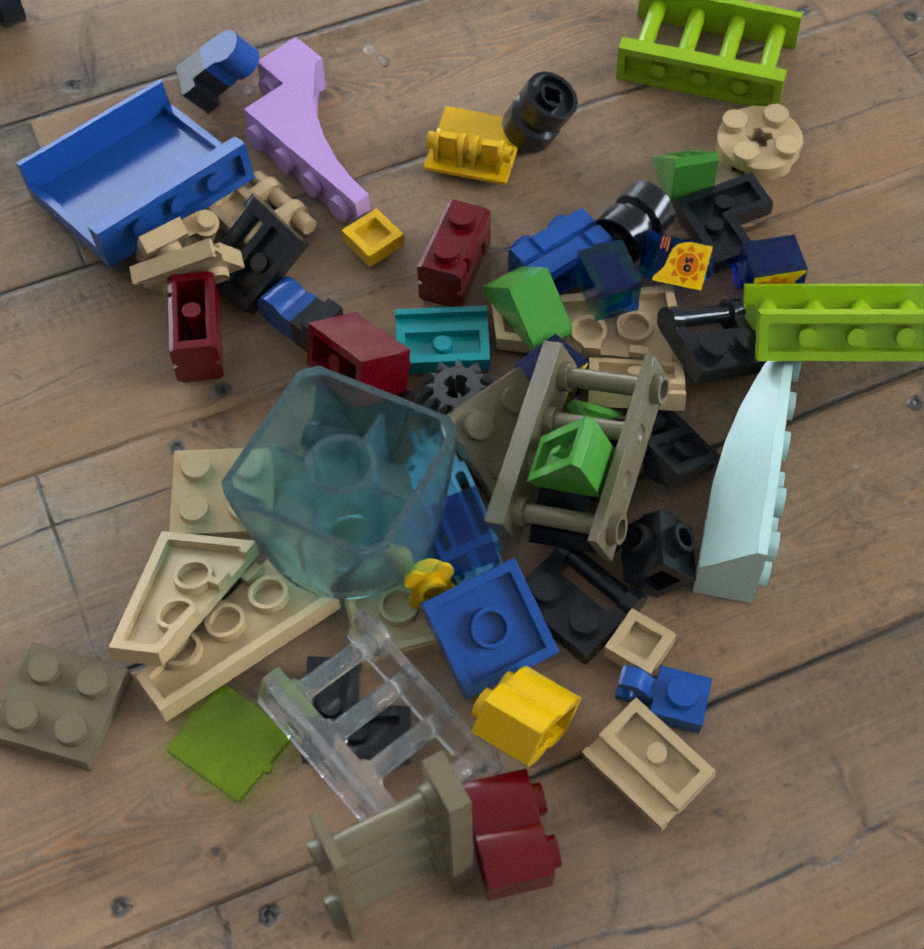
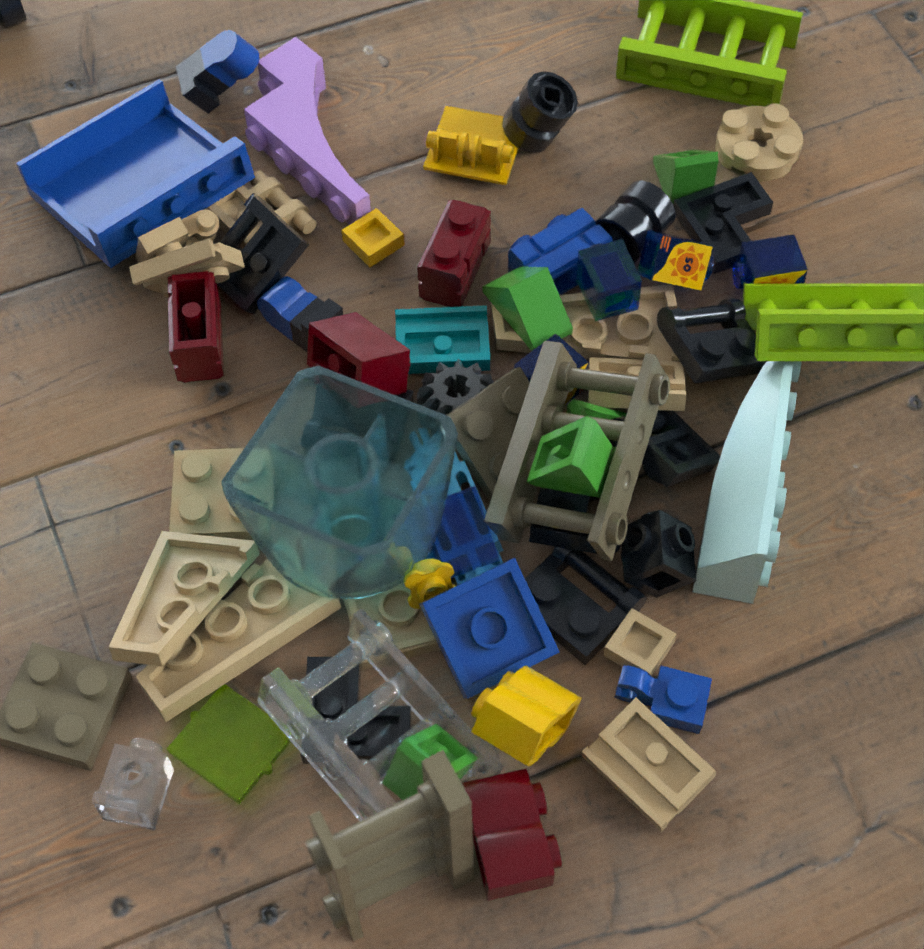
none -> clear brick [92,738,174,830]
none -> bright green slope [382,723,479,800]

